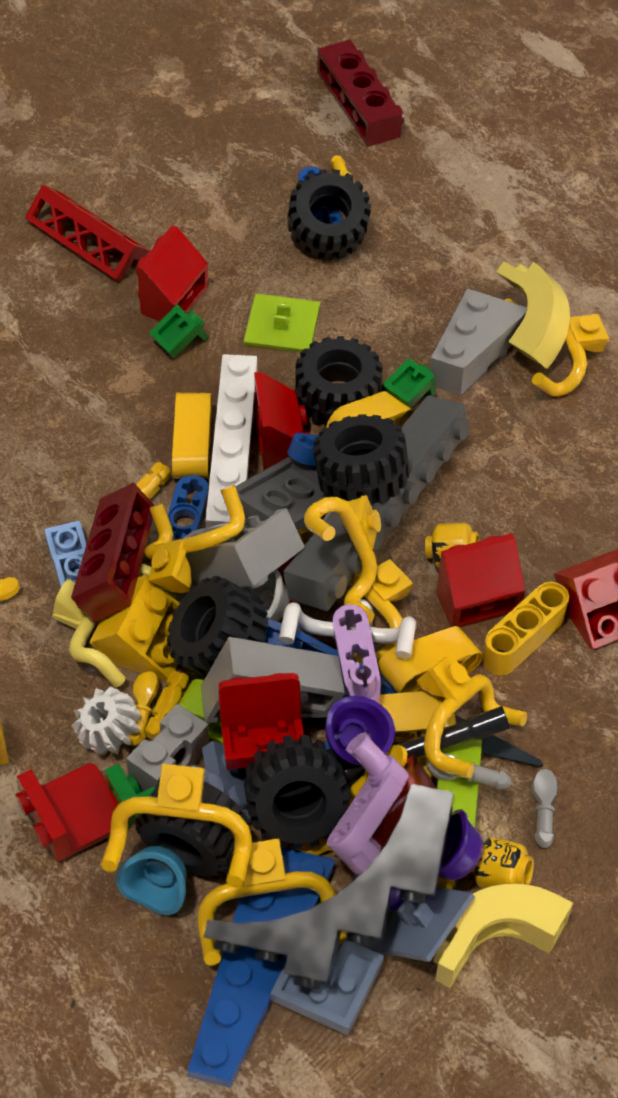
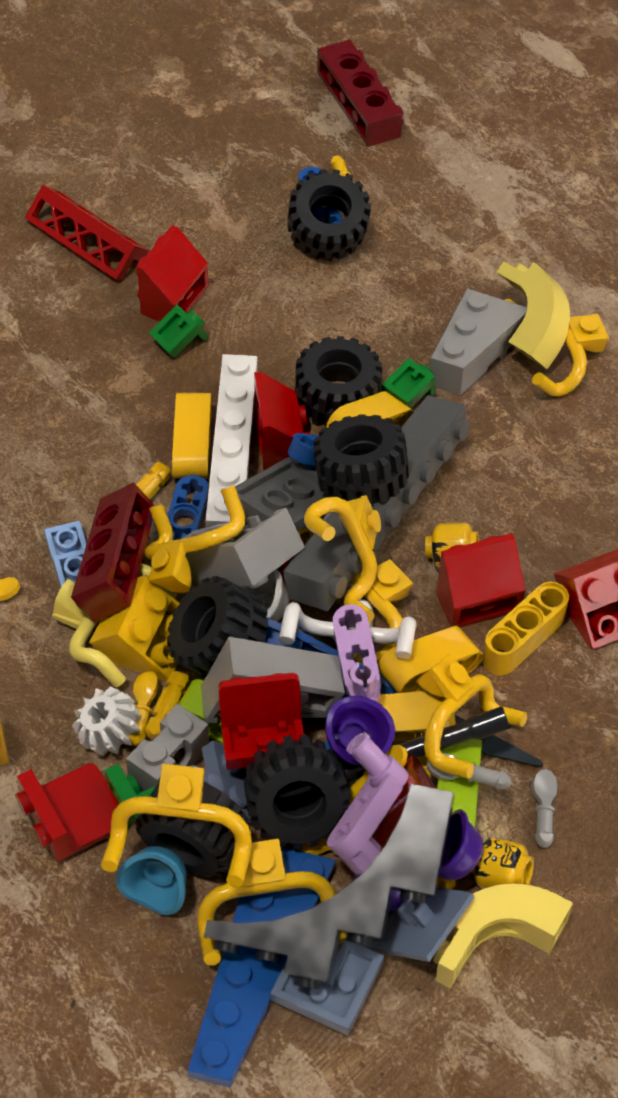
lime piece [243,293,320,353] -> none

